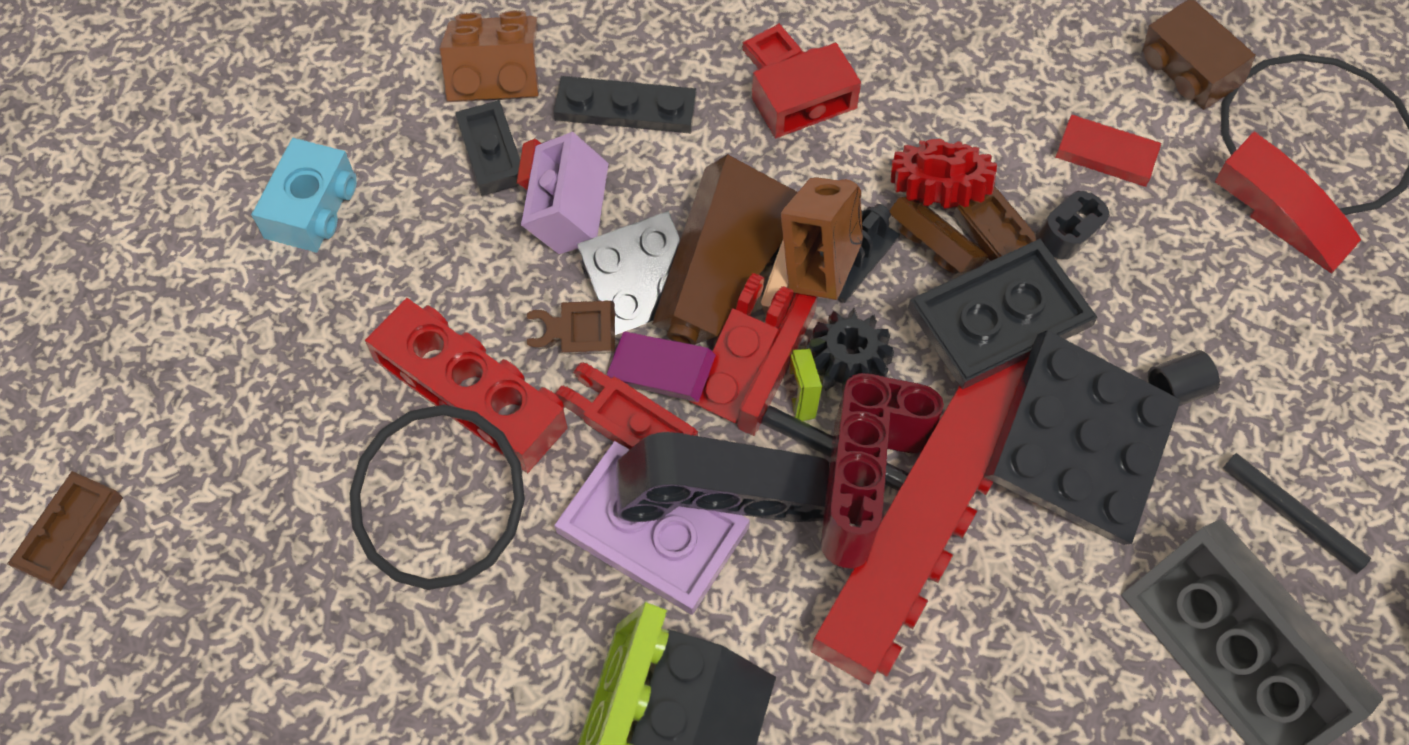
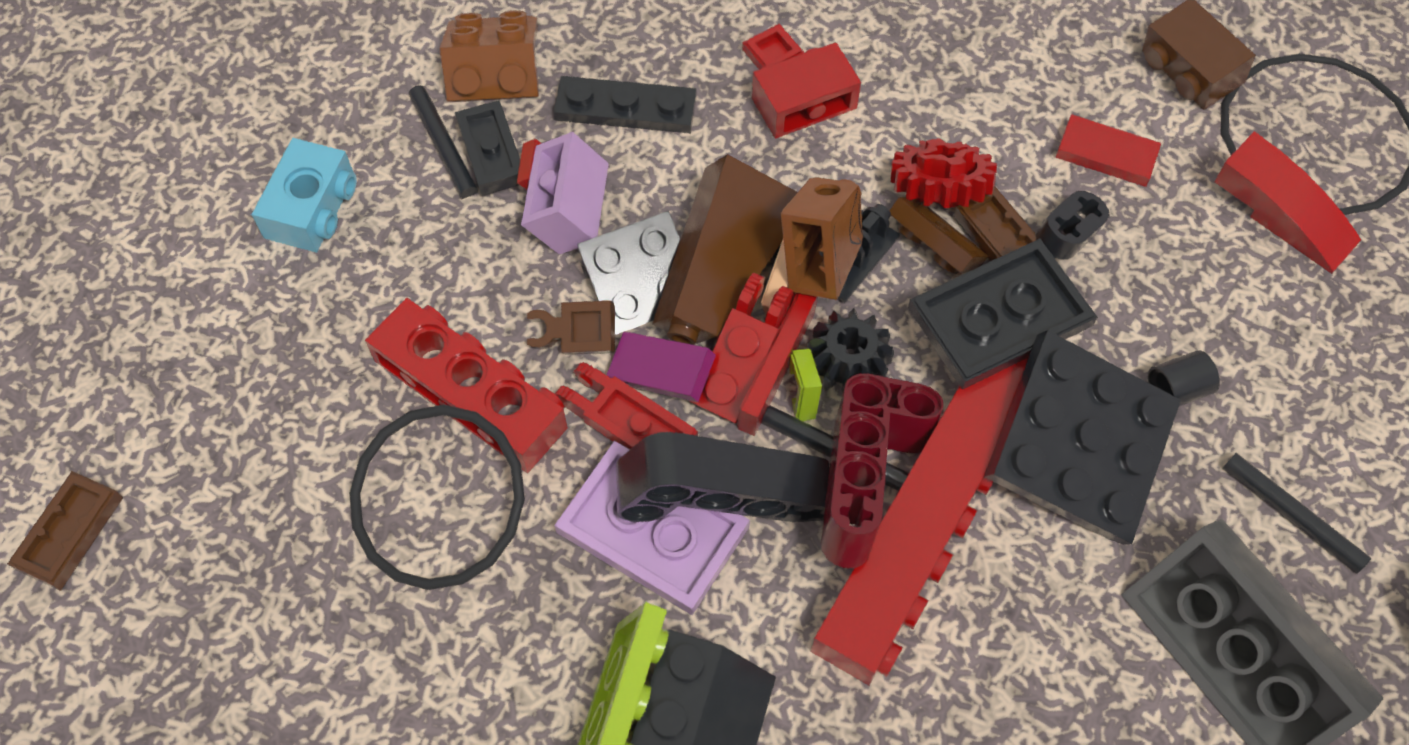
none -> black bar [409,85,478,199]

